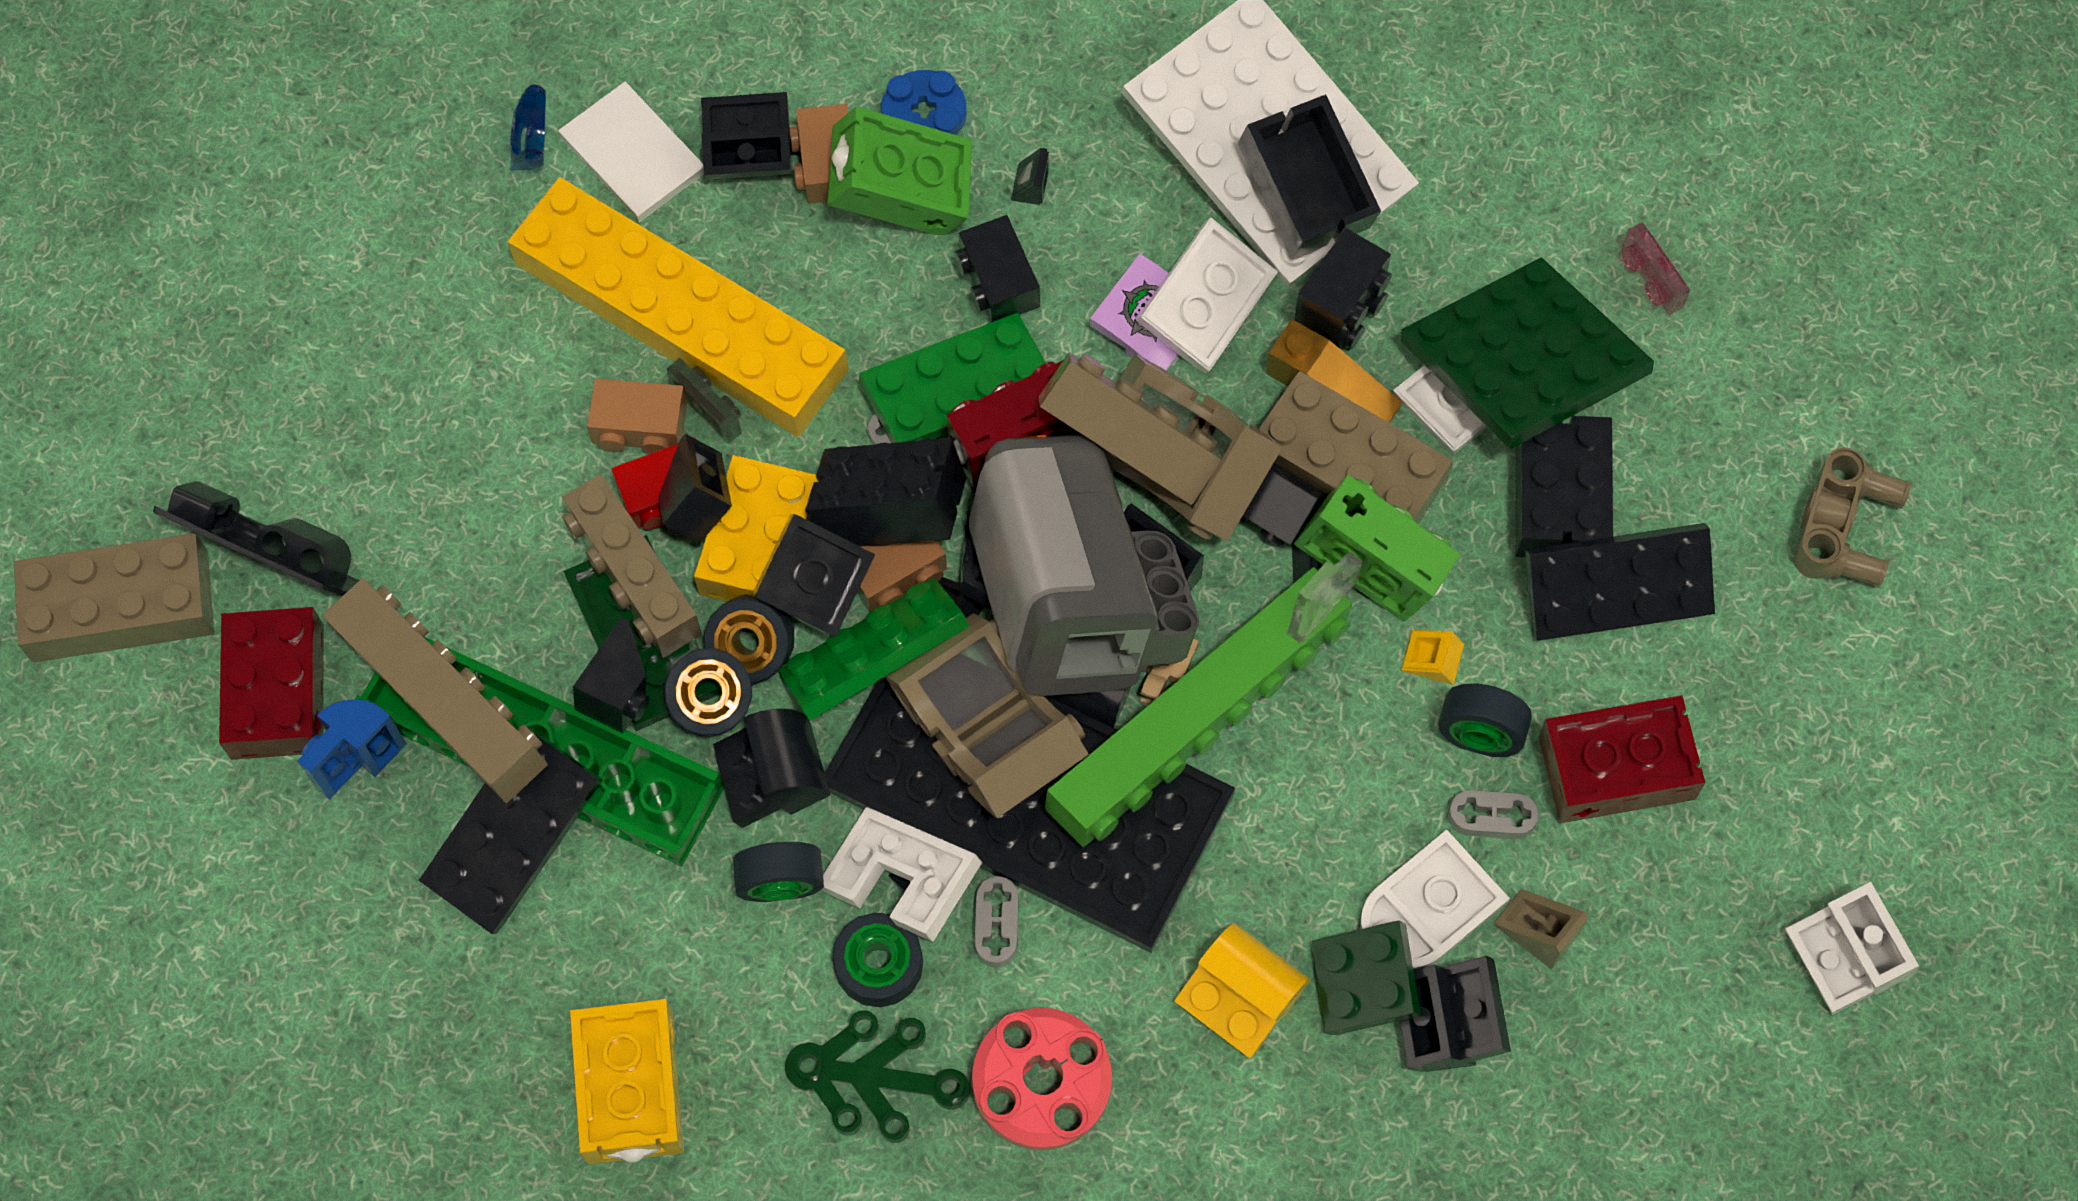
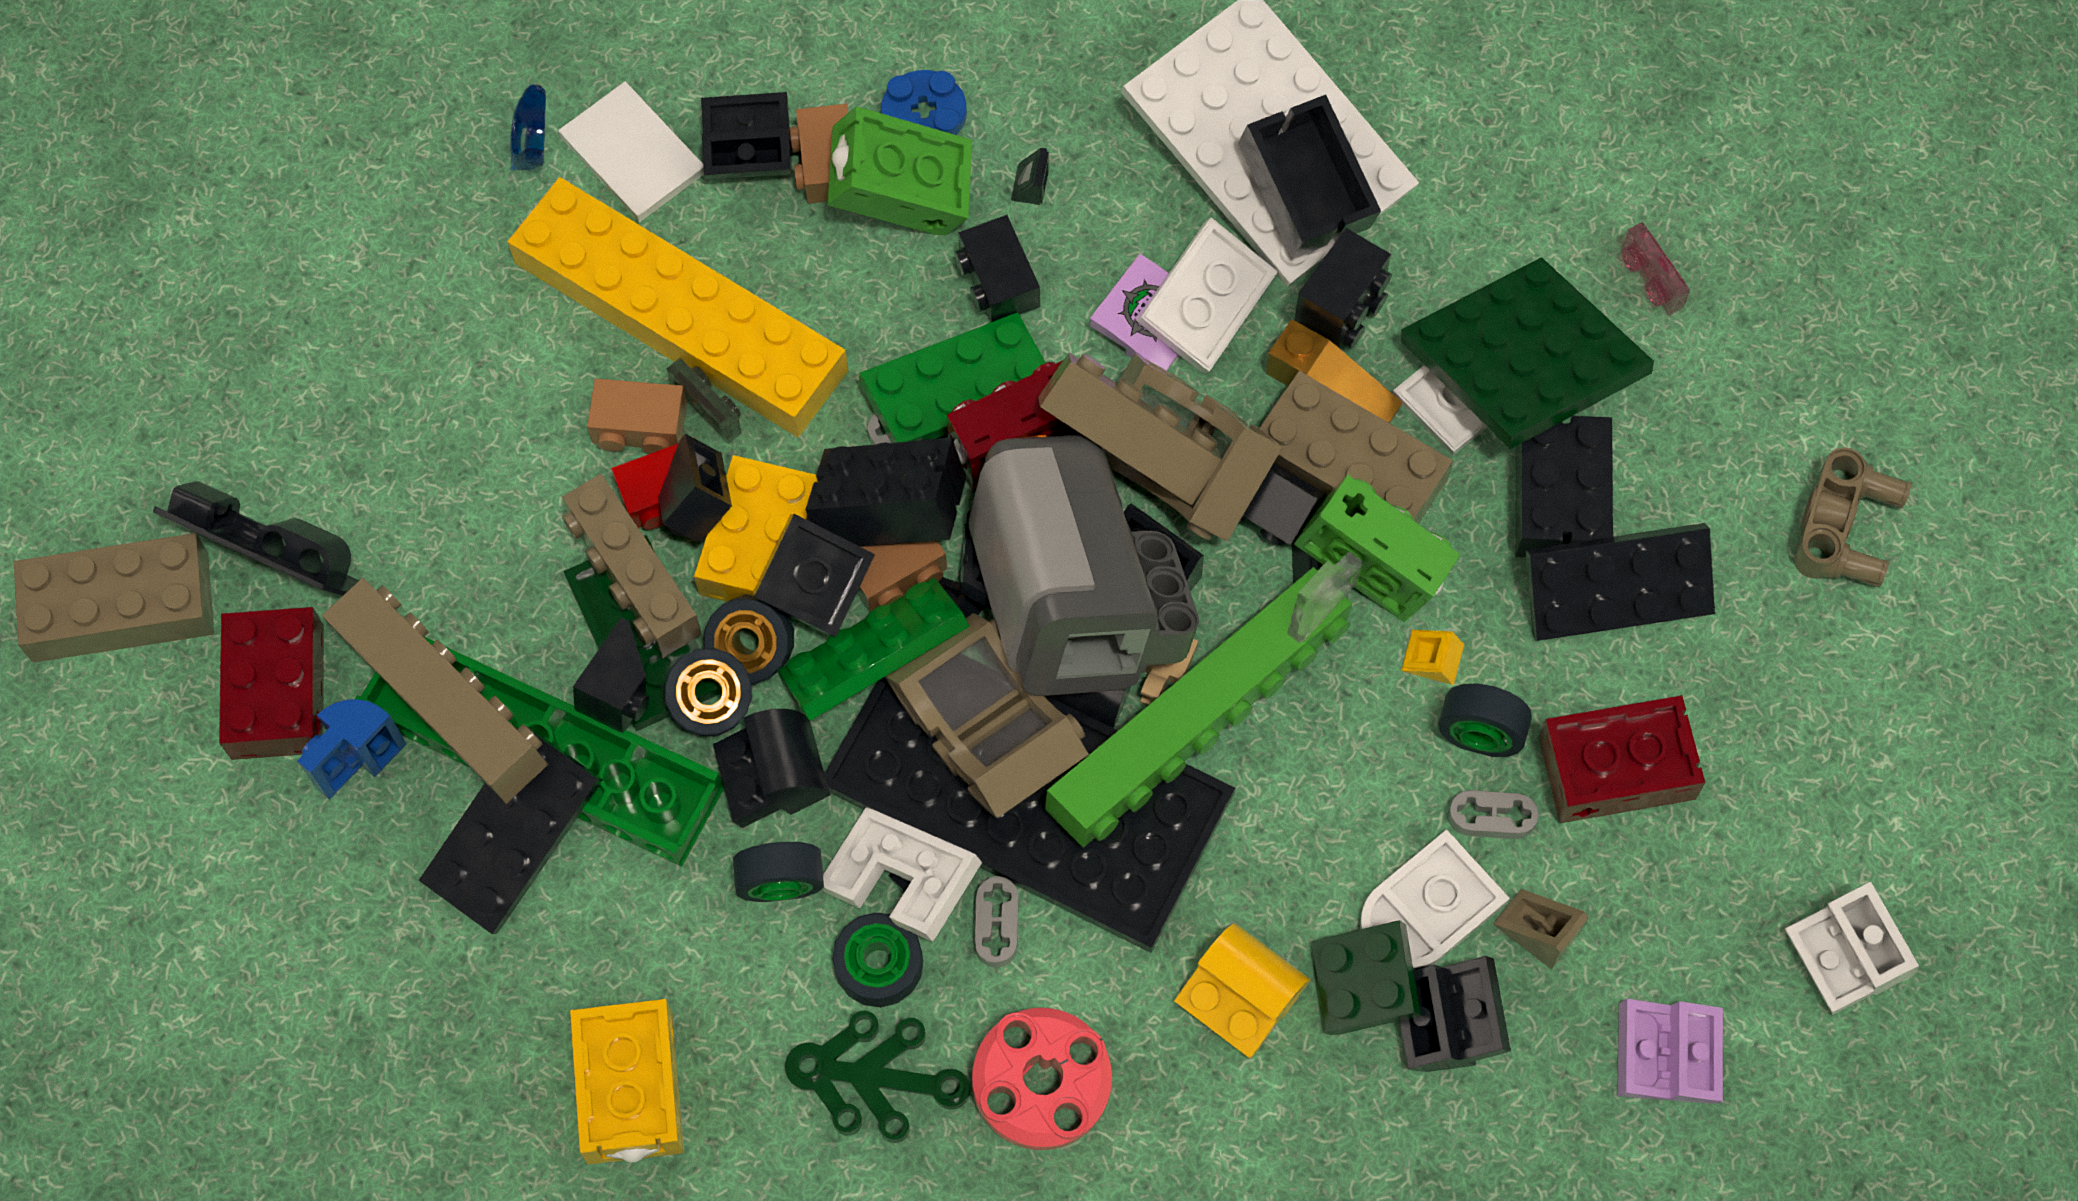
none -> lavender slope [1618,999,1723,1104]

